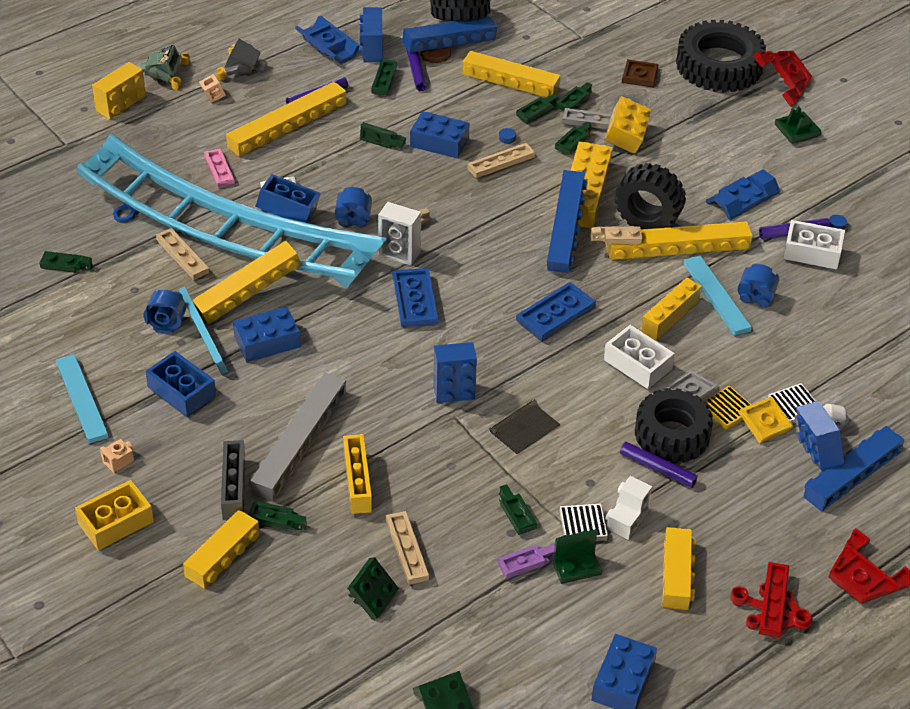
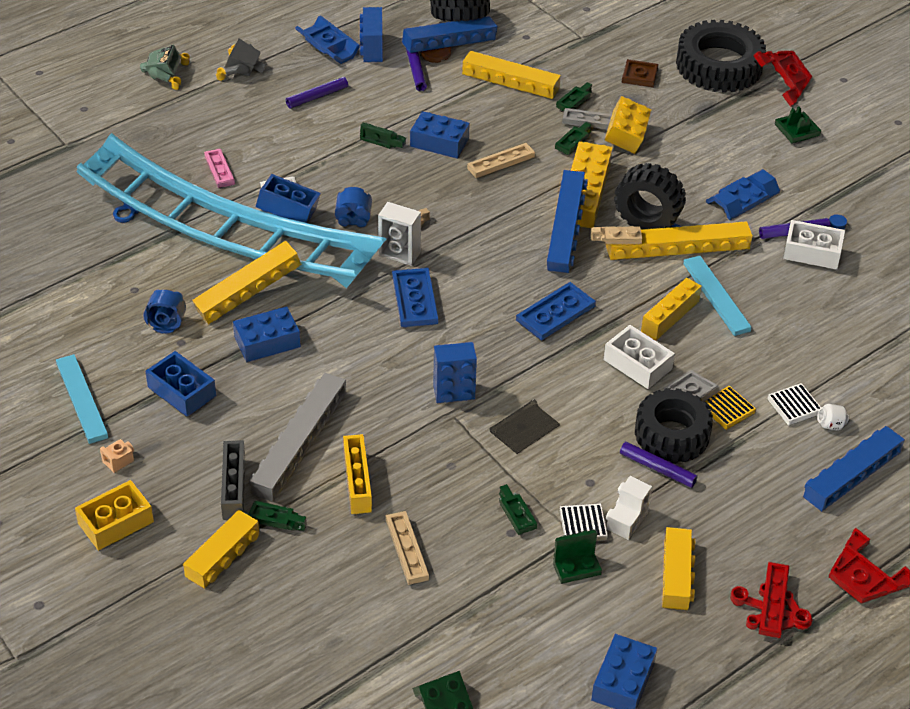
dark green hinge [39,251,93,273] -> none
yellow brick [92,62,146,119] -> none
tan plate [156,228,209,280] -> none
medium azure tile [179,286,228,375] -> none
light nougat brick [199,74,226,103] -> none
yellow brick [226,82,347,157] -> none
dark green plate [347,557,399,620] -> none
dark green plate [371,59,397,96] -> none
medium lavender hinge [497,544,555,579] -> none
blue tile [499,128,516,143] -> none
dark green hinge [516,94,558,123] -> none
blue brick [738,264,779,307] -> none
yellow tile [739,396,793,444] -> none
blue brick [794,401,844,470] -> none

